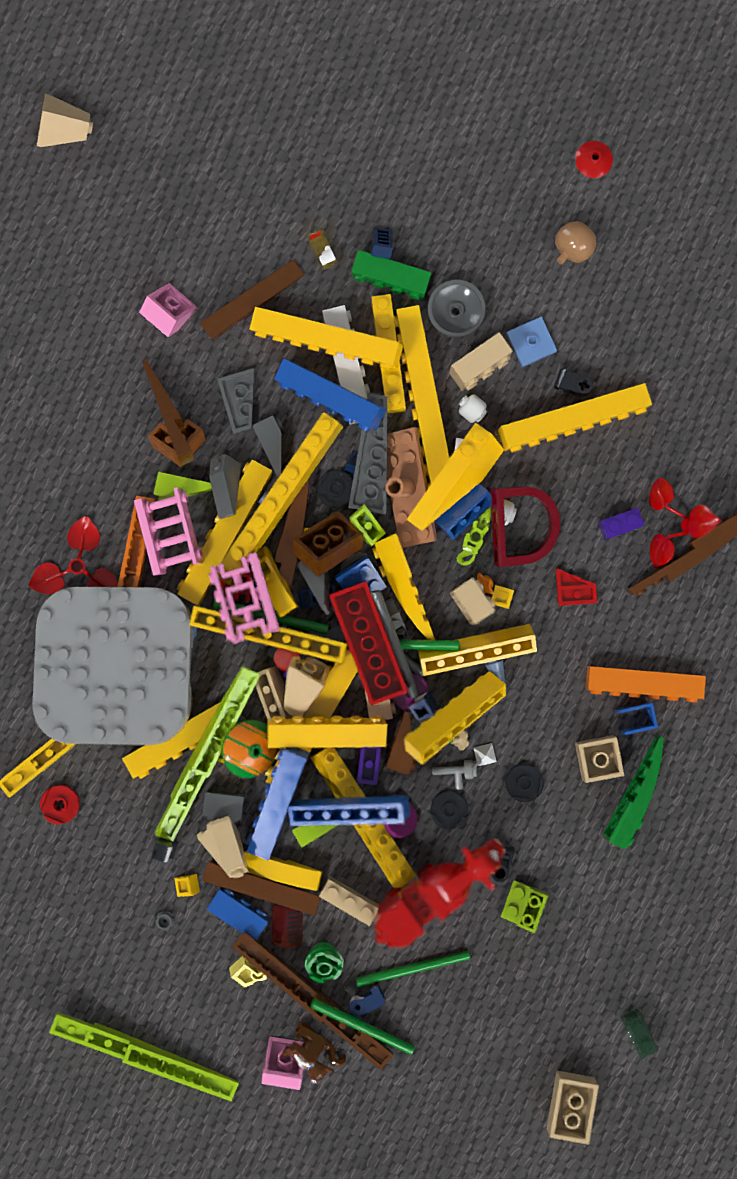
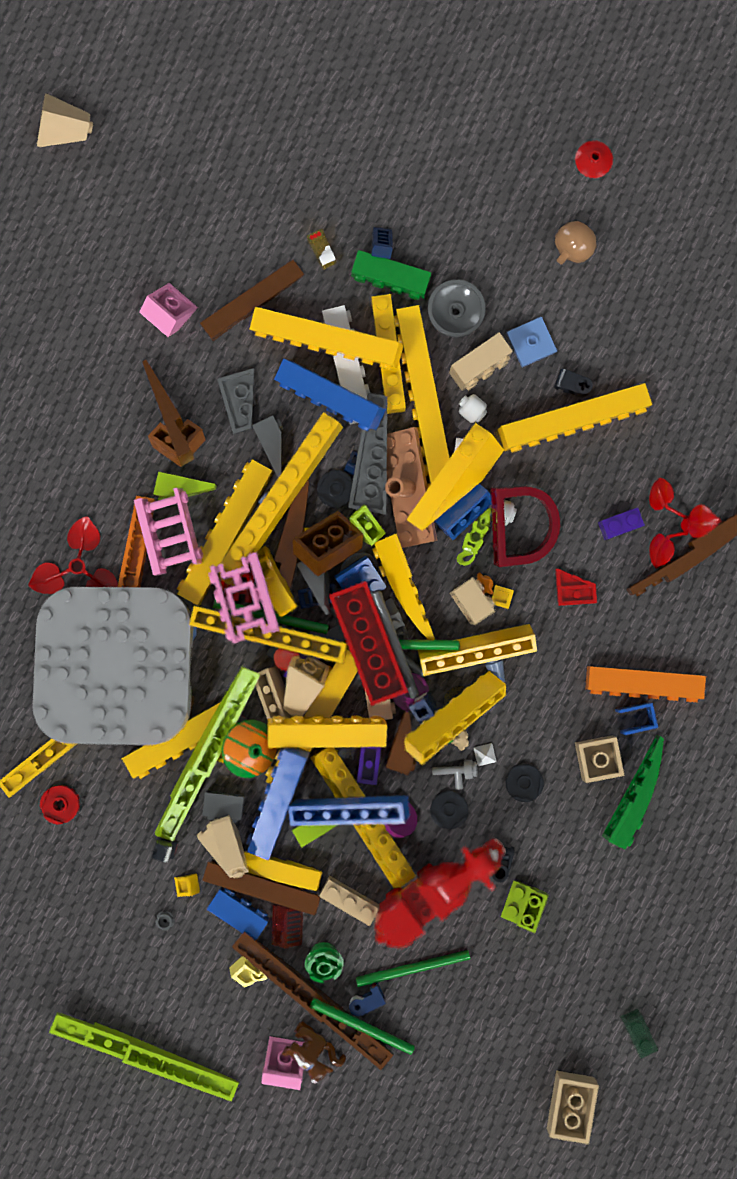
dark grey slope [209,454,241,519] -> none

